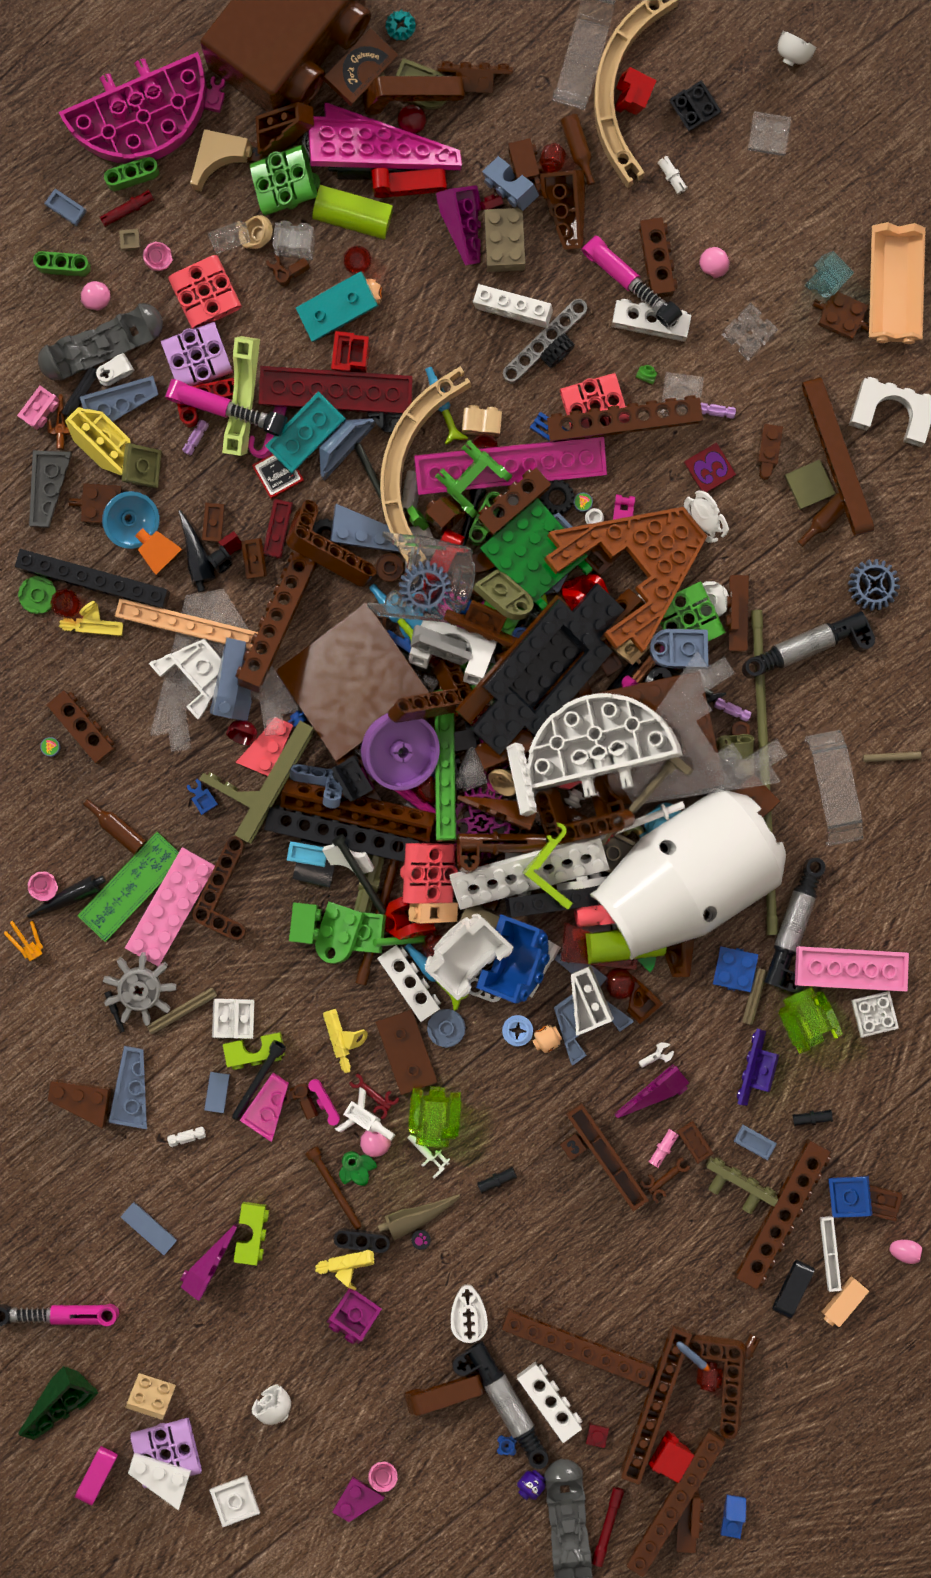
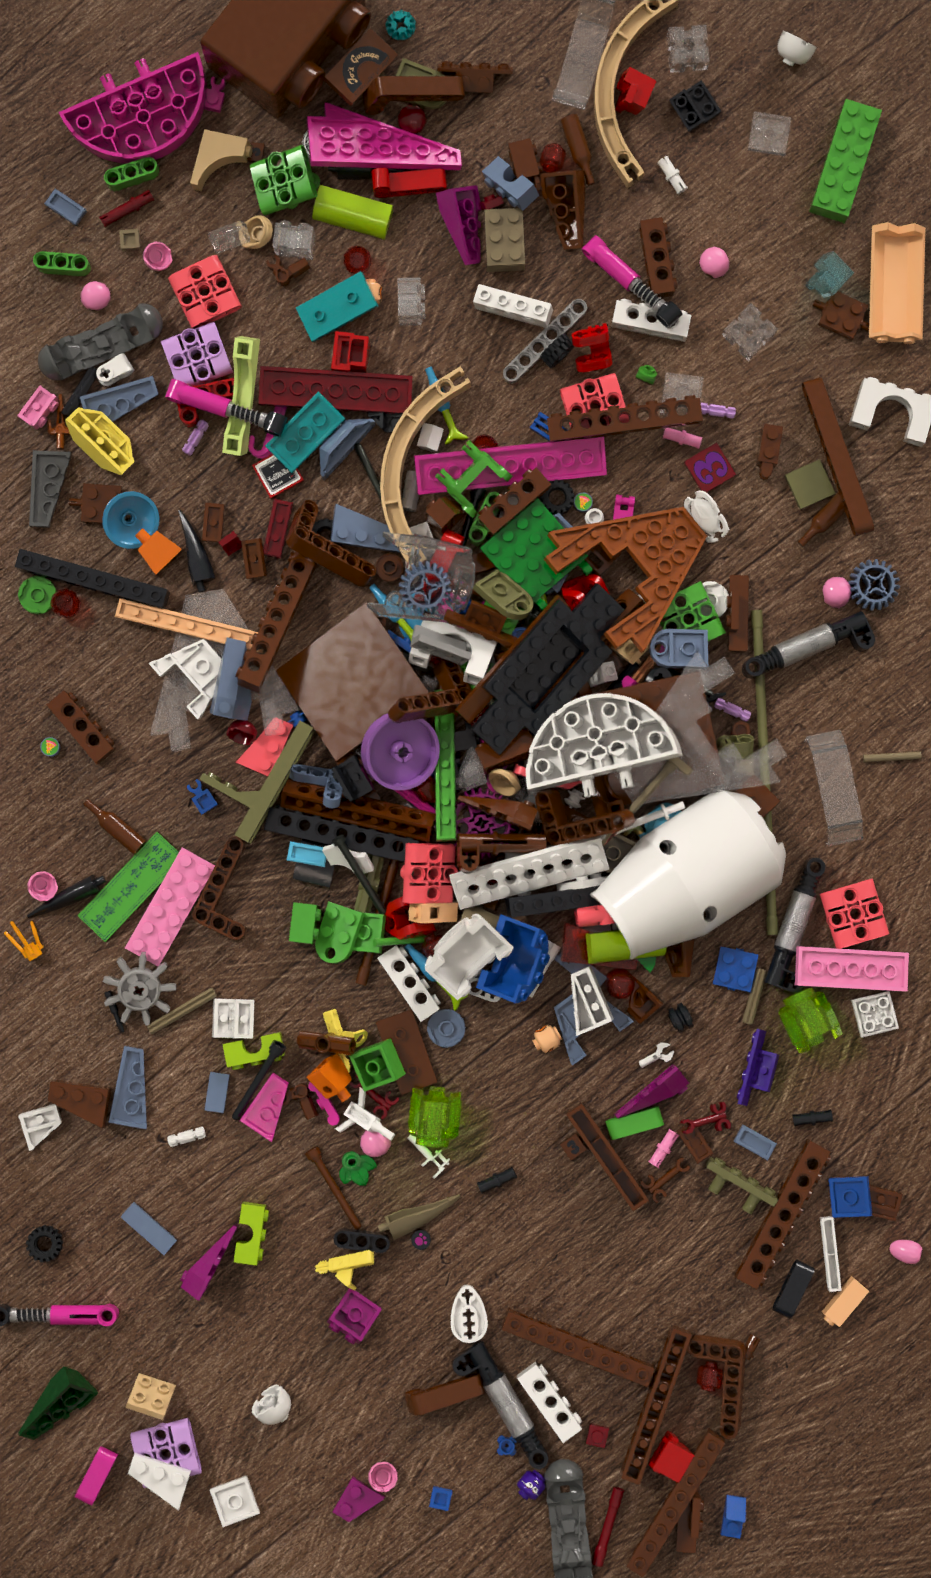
light yellow piece [59,601,124,636] -> none
olive tile [122,443,162,488] -> none
black piece [206,545,233,574] -> none
reddish brown wedge [256,102,314,157] -> none
bright green plate [407,505,429,531] -> none
tan brick [462,405,502,437] -> none
light blue gear [502,1015,533,1046] -> none
white piece [506,743,537,816] -> none
lime hinge [522,822,573,909] -> none
sand blue piece [677,1342,710,1372] -> none
none -> white wing [19,1104,62,1151]
none -> black tyre [26,1225,63,1262]
none -> reddish brown piece [297,1030,356,1055]
none -> orange torso [307,1053,352,1102]
none -> bright green brick [349,1038,406,1092]
none -> clear brick [398,277,425,326]
none -> white piece [417,423,444,452]
none -> blue plate [429,1486,452,1511]
none -> red piece [572,323,613,372]
none -> white bracket [588,661,618,687]
none -> bright green beam [605,1106,664,1140]
none -> bright pink pin [663,428,703,449]
none -> clear brick [667,25,710,73]
none -> black wheel [667,1003,694,1033]
none -> dark red bar [680,1102,731,1134]
none -> bright green brick [809,99,882,223]
none -> coral connector [820,878,889,949]
none -> bright pink hair [822,577,852,608]

